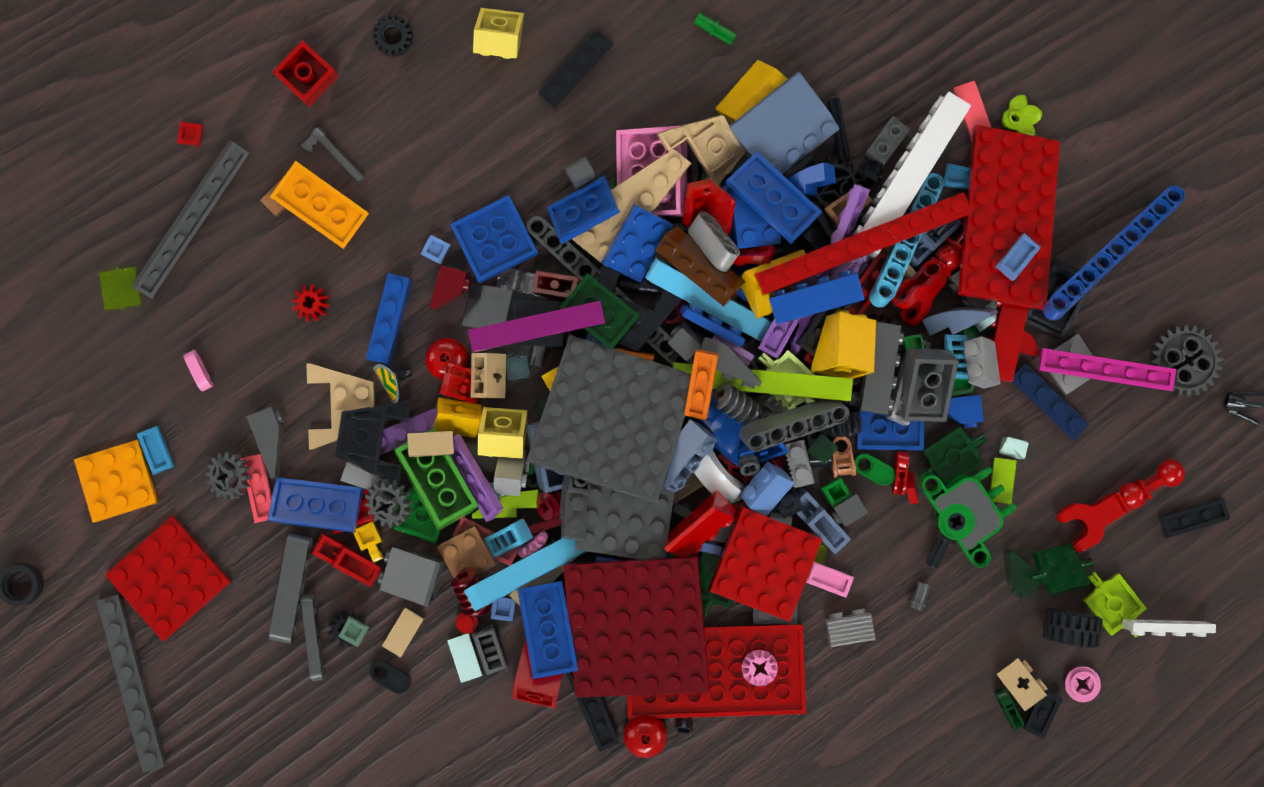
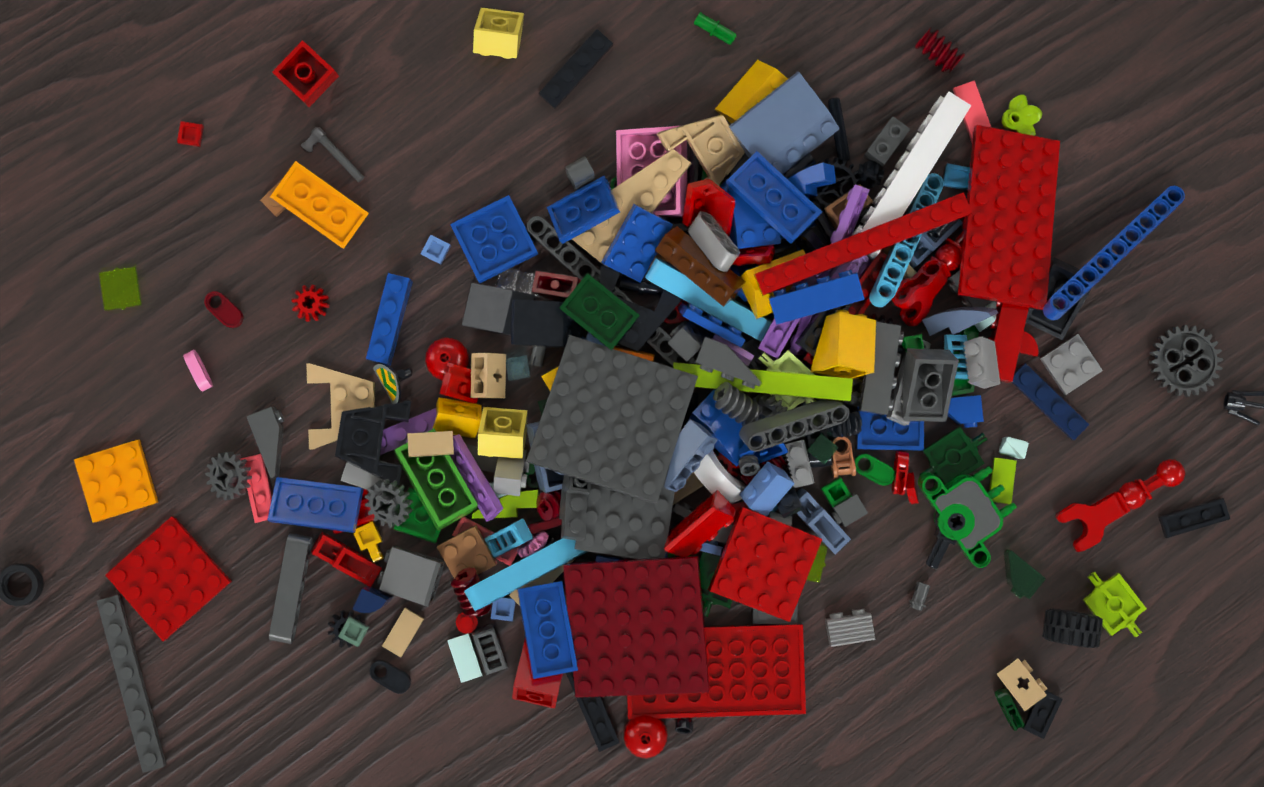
dark grey plate [131,140,249,299] -> none
dark azure tile [137,426,175,475] -> none
dark grey beam [301,594,325,682] -> none
black tyre [372,15,413,57] -> none
dark red slope [429,265,471,311] -> none
magenta tile [468,301,605,352] -> none
orange plate [684,349,719,420] -> none
bright pink gear [742,650,778,686] -> none
bright pink tile [806,562,854,598] -> none
medium blue tile [996,233,1041,281] -> none
dark green plate [1027,543,1094,596] -> none
dark pink plate [1038,348,1176,391] -> none
bright pink gear [1064,666,1101,702] -> none
white plate [1122,619,1216,637] -> none
none -> dark red piece [204,291,244,328]
none -> dark blue brick [353,586,393,613]
none -> dark red piece [915,27,965,73]

